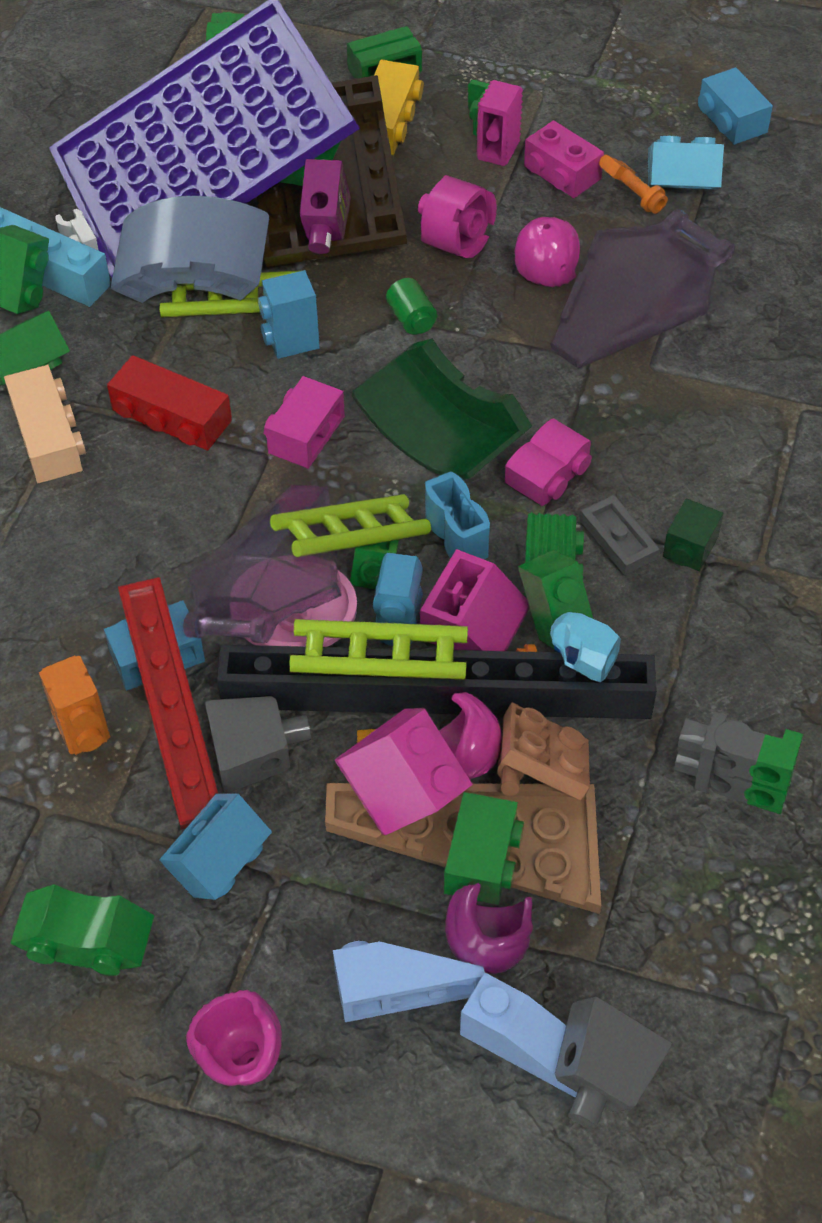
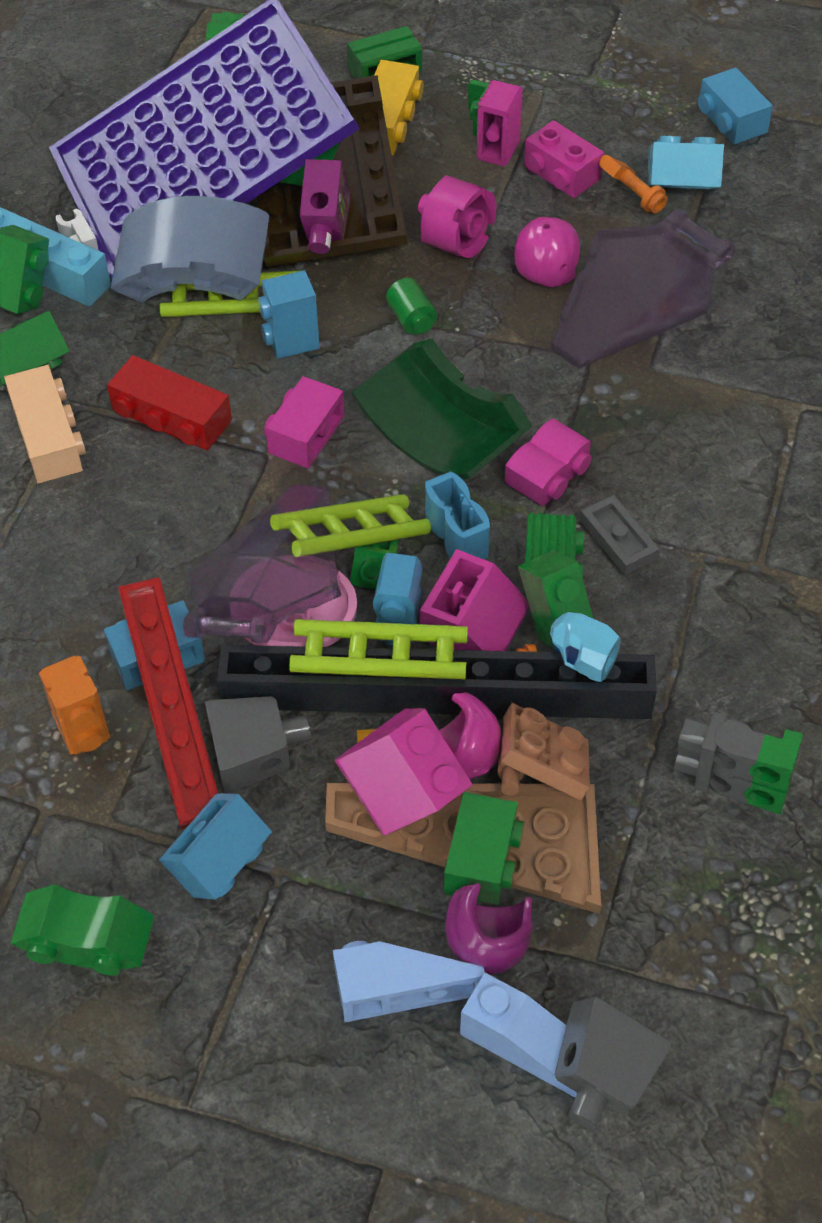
dark pink piece [186,990,282,1086] -> none
dark green brick [663,498,724,572] -> none

